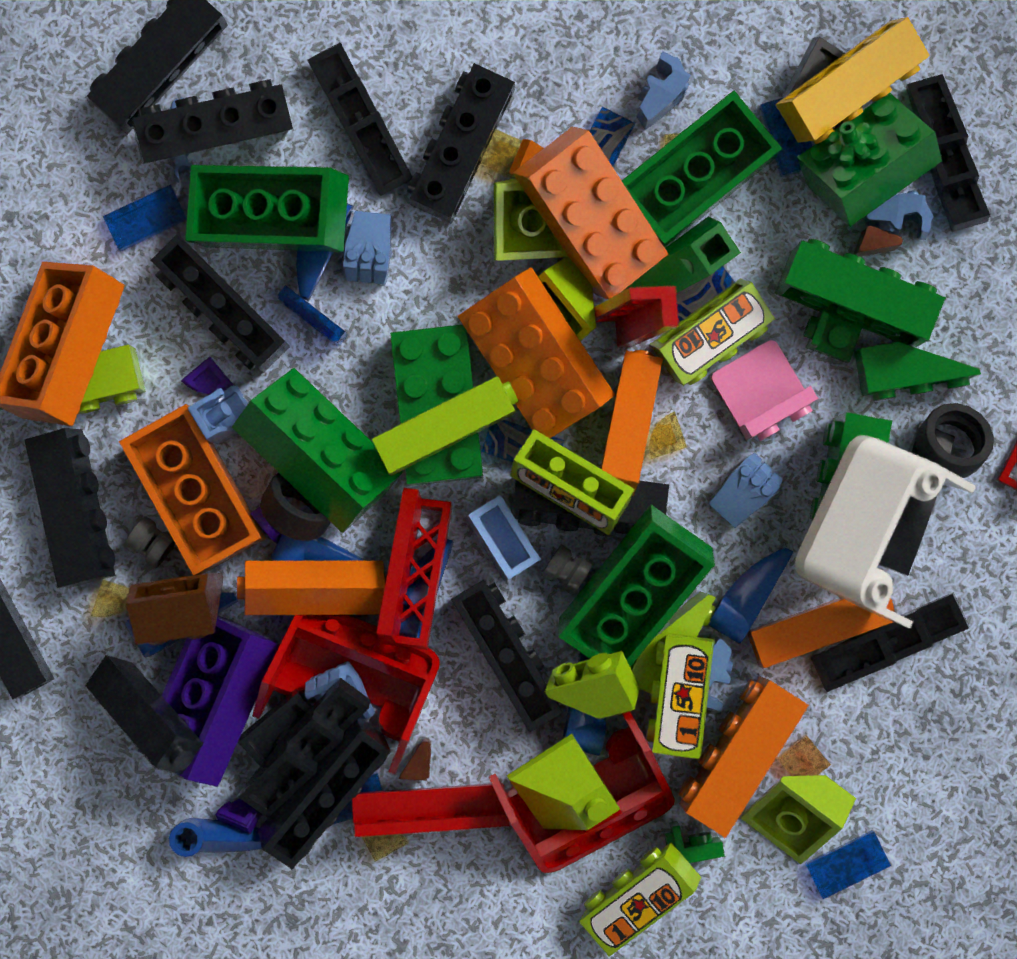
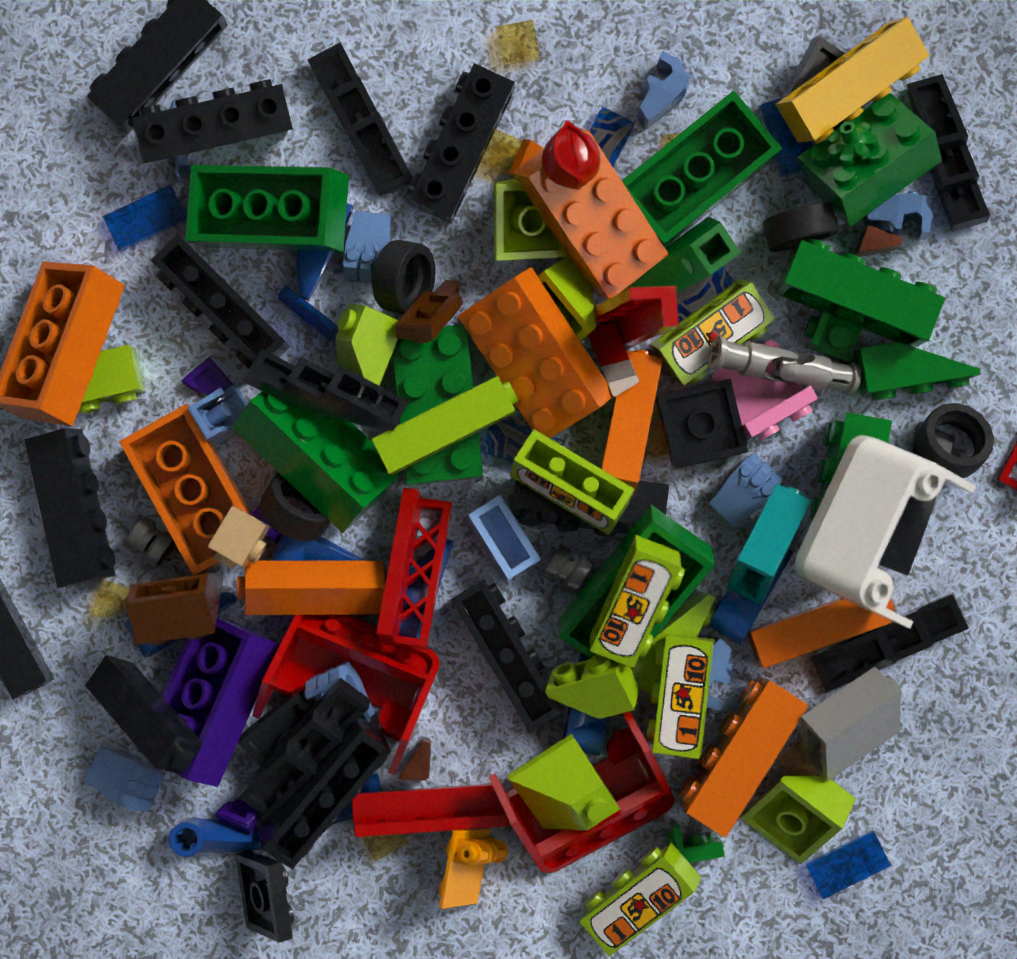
none -> medium blue hand [84,747,166,811]
none -> tan brick [208,506,270,569]
none -> black hinge [235,850,294,943]
none -> black slope [243,349,409,431]
none -> lime slope [335,303,398,386]
none -> black tyre [372,240,436,314]
none -> reddish brown hinge [395,280,463,343]
none -> light orange hinge [439,828,508,909]
none -> clear yellow tile [496,20,540,66]
none -> red hat [542,120,601,190]
none -> sticker [588,323,639,397]
none -> brick [590,535,684,668]
none -> black hinge [655,378,748,470]
none -> light grey piece [708,336,861,396]
none -> teal brick [727,483,812,605]
none -> black tyre [762,202,839,252]
none -> light grey brick [801,667,901,782]

